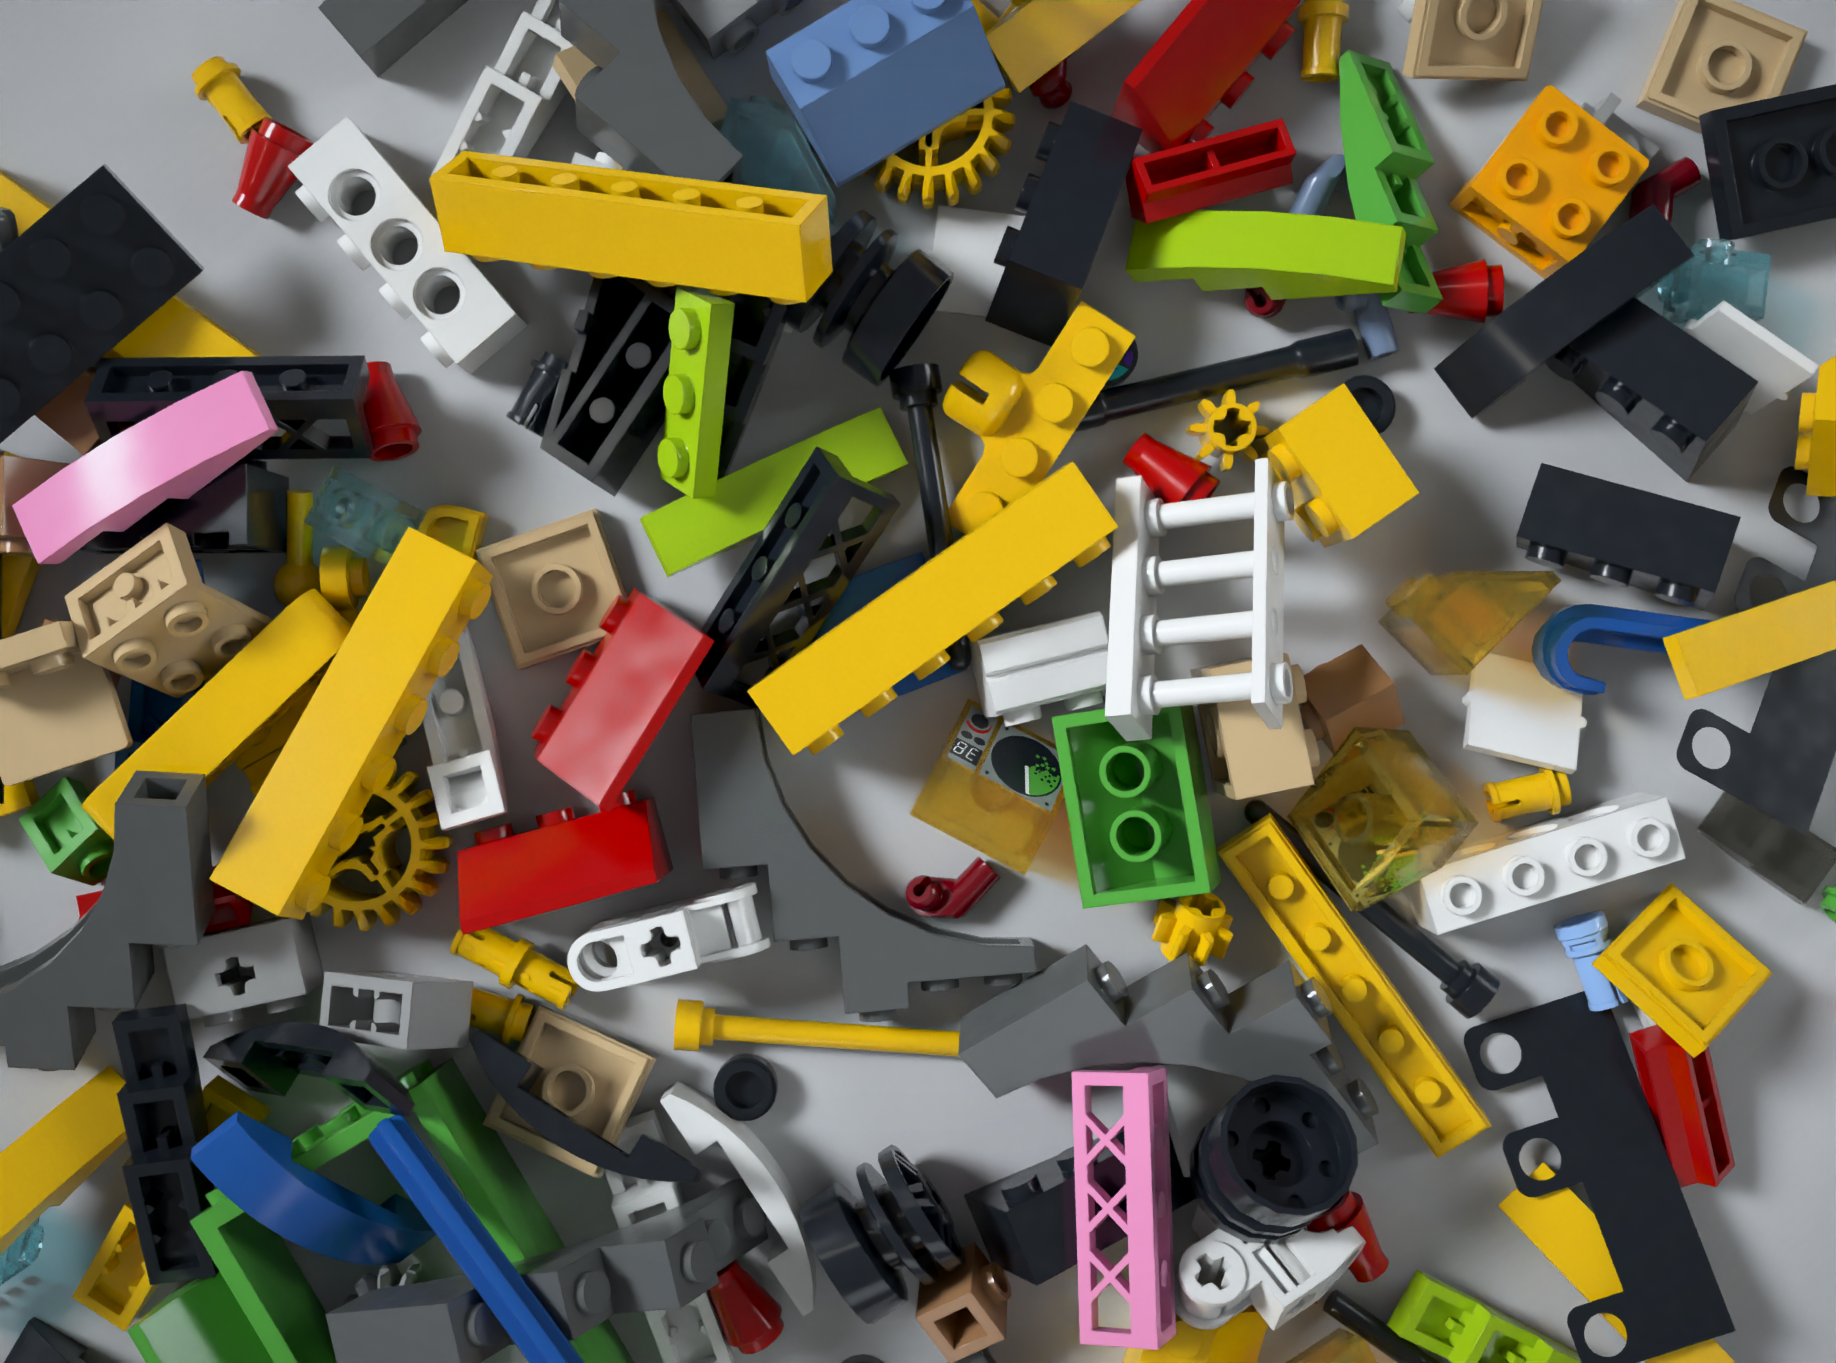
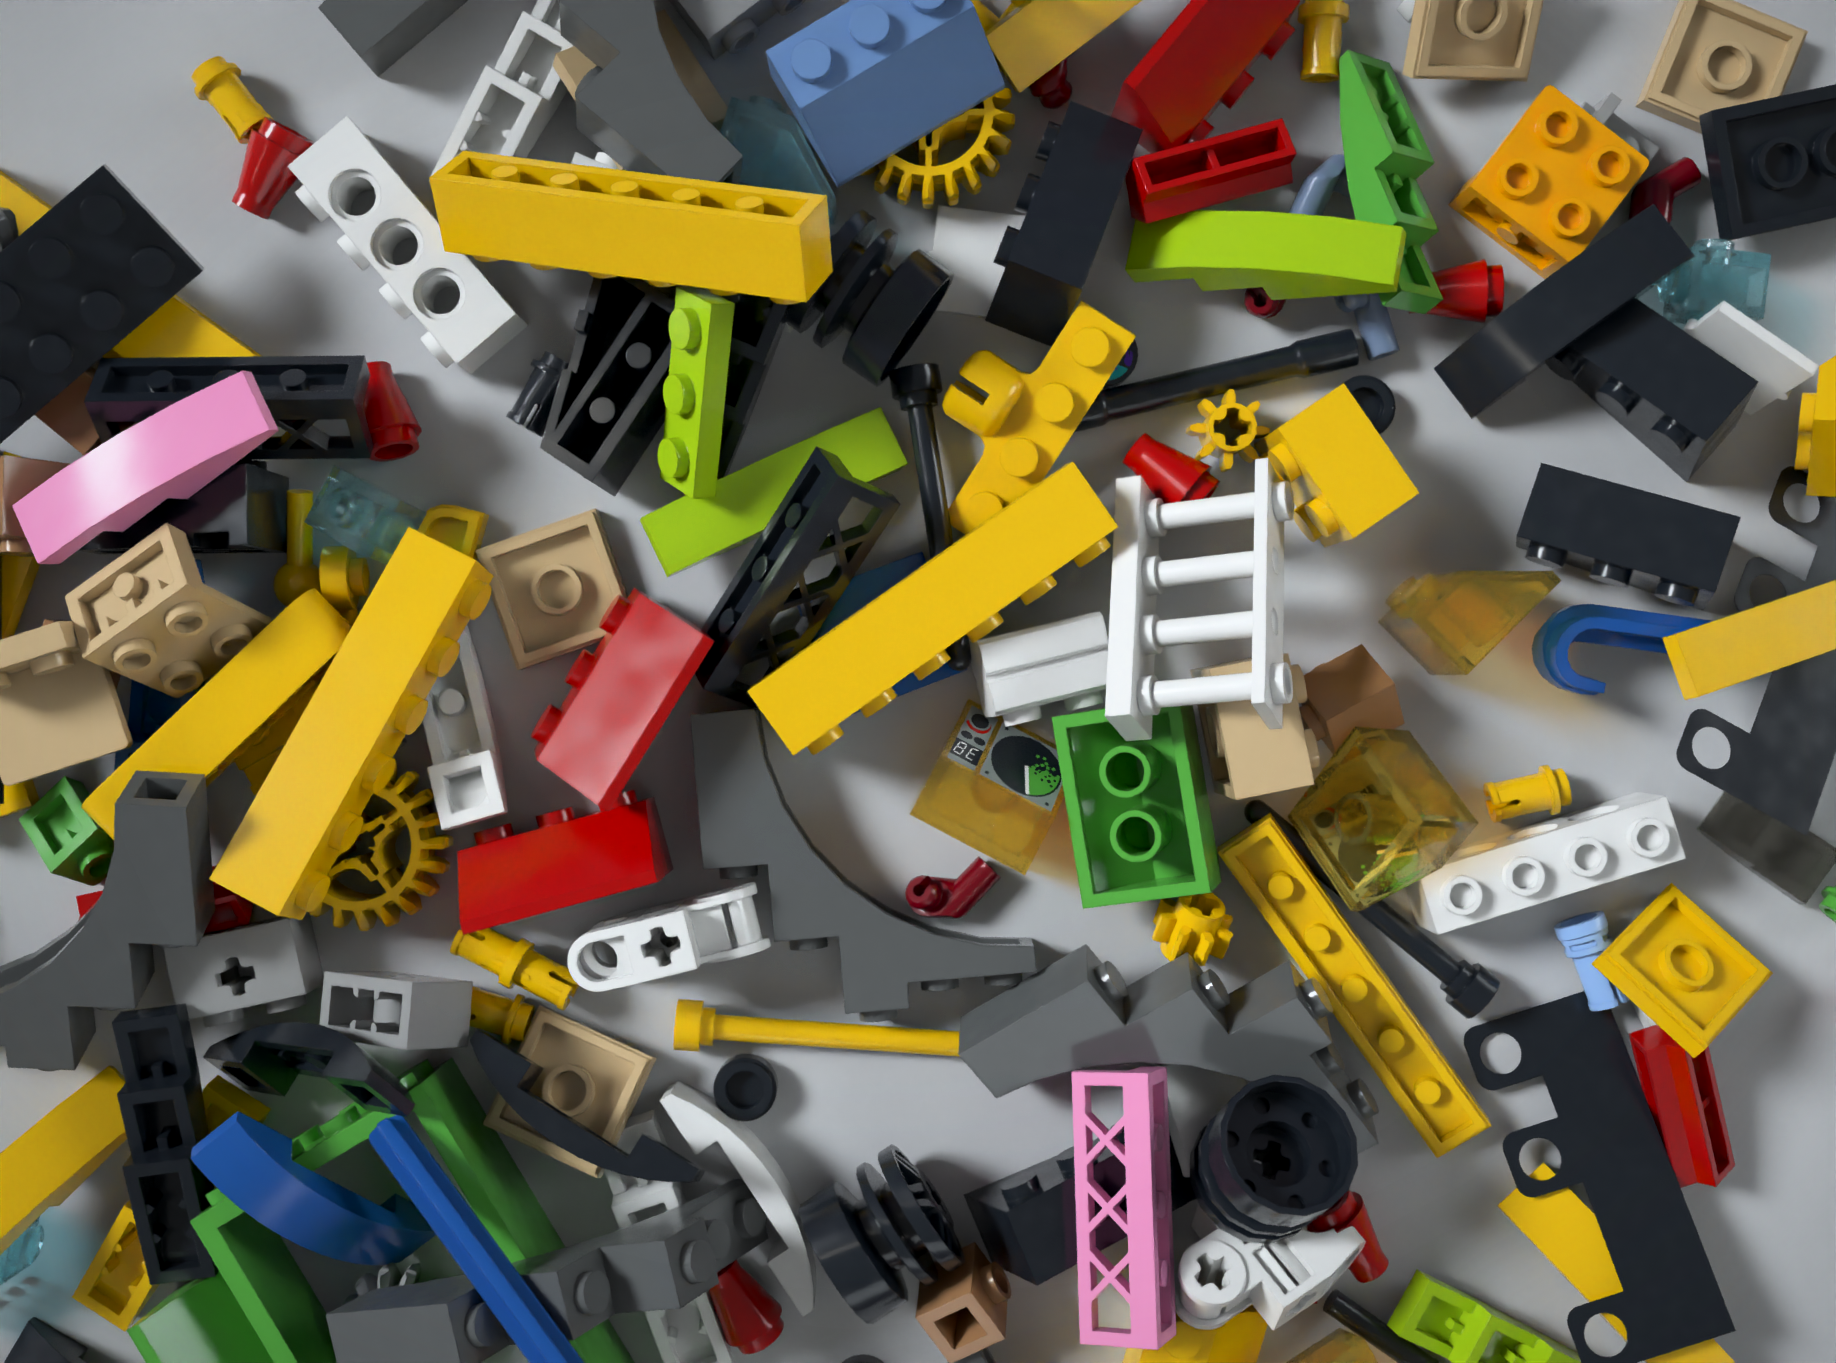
white piece [1462,650,1587,774] -> none

